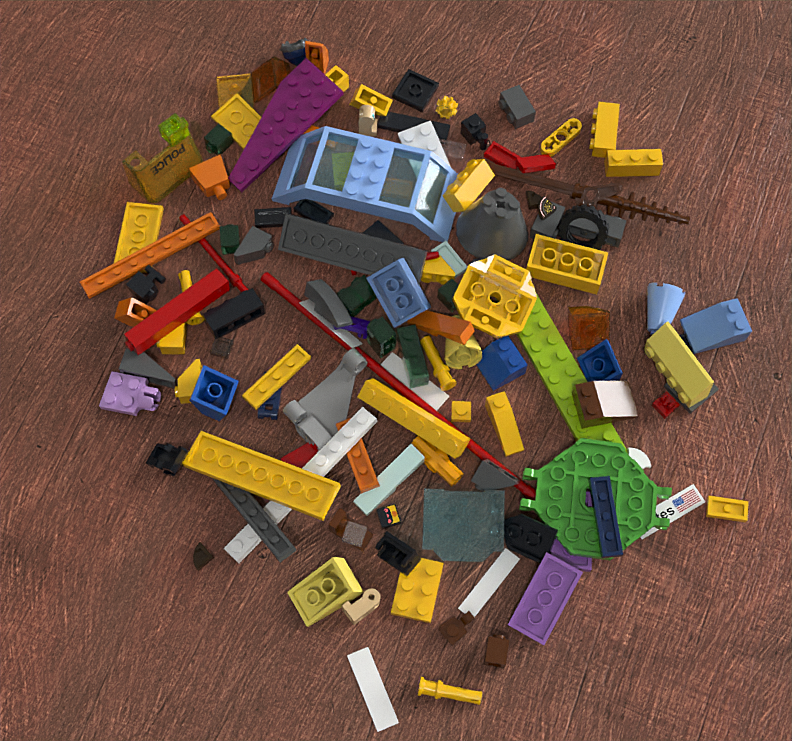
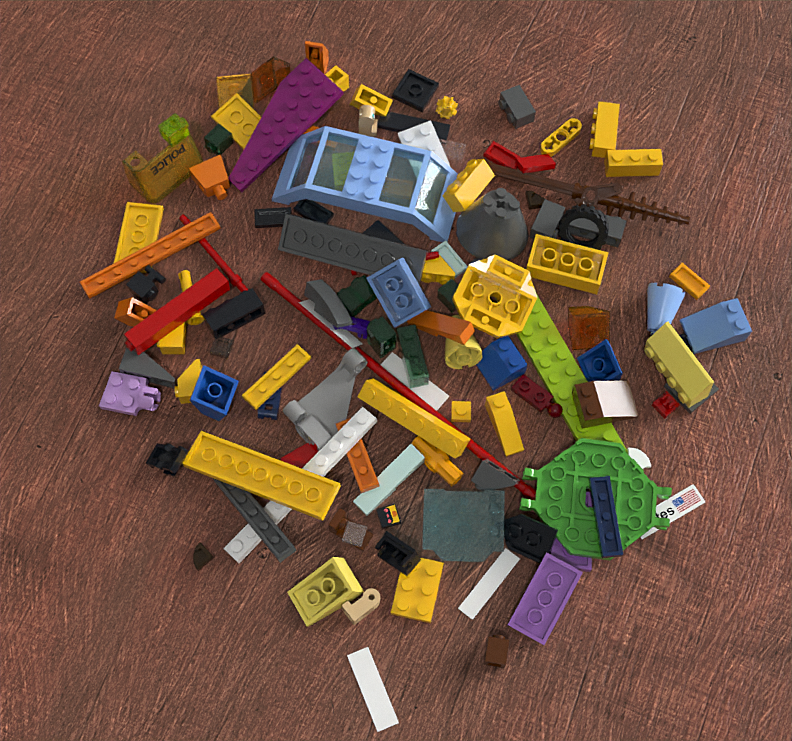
clear green brick [220,224,240,255] -> none
dark grey slope [234,226,274,265] -> none
hair [279,38,308,66] -> none
yellow pin [417,677,482,705] -> none
yellow pin [420,336,457,391] -> none
reddish brown plate [438,611,475,646] -> none
black brick [460,113,488,151] -> none
dark brown tile [538,196,557,221] -> none
yellow plate [706,496,749,522] -> none
none -> dark red plate [511,374,563,418]
none -> light orange tile [669,263,710,300]

